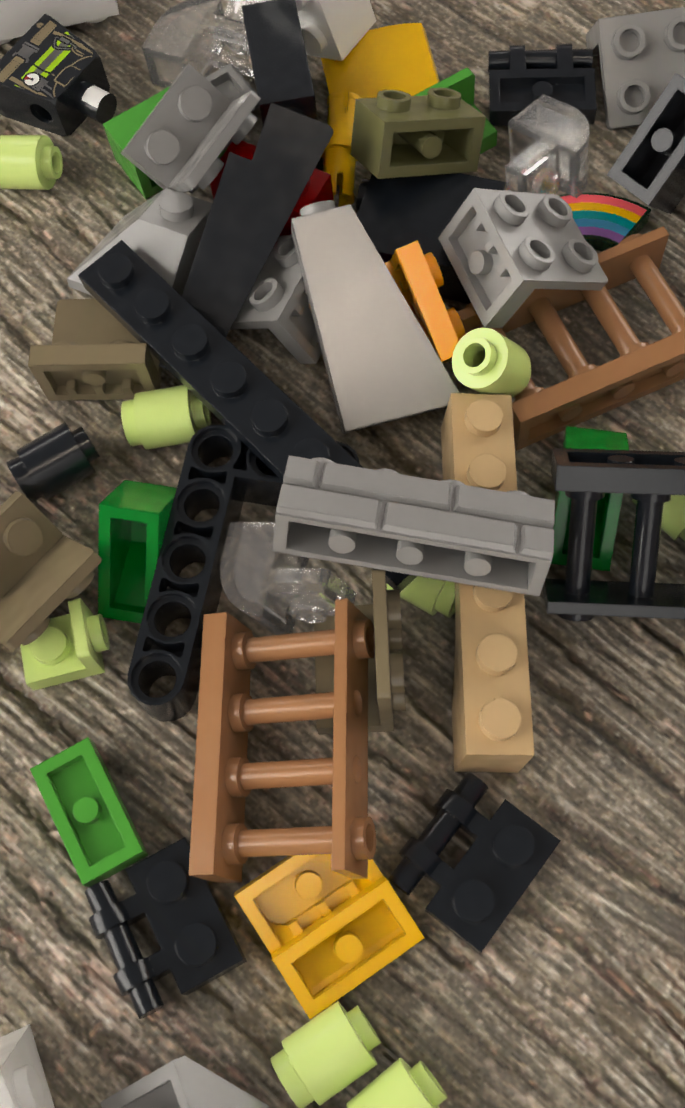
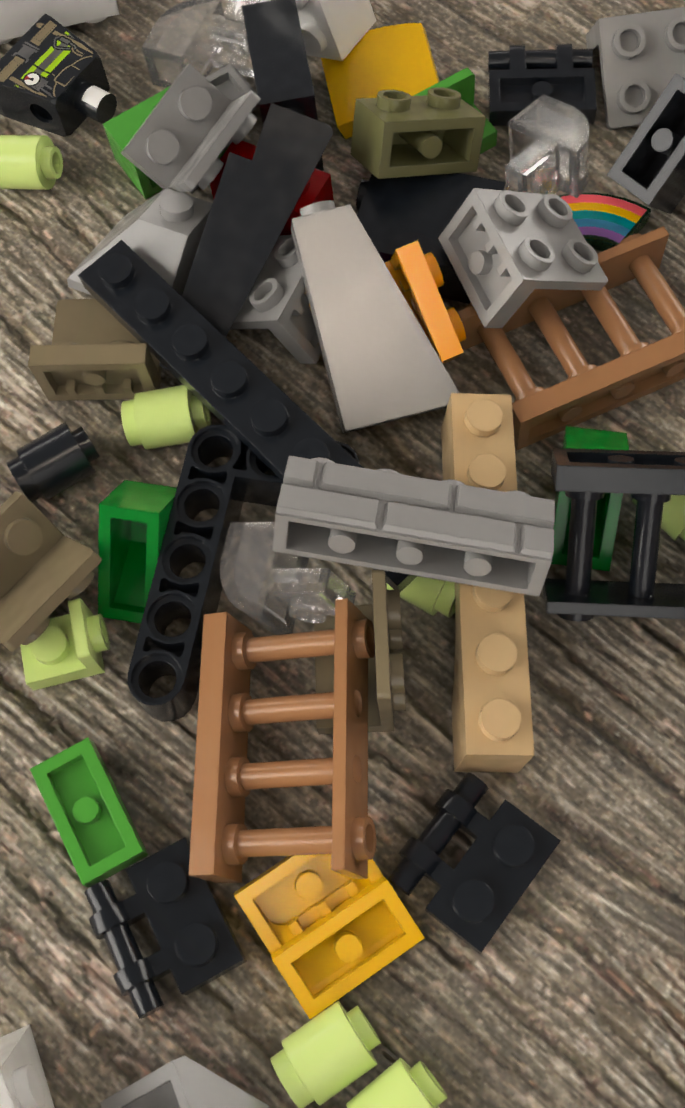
yellow pin [321,91,361,207] -> none
yellowish green brick [452,328,531,397] -> none

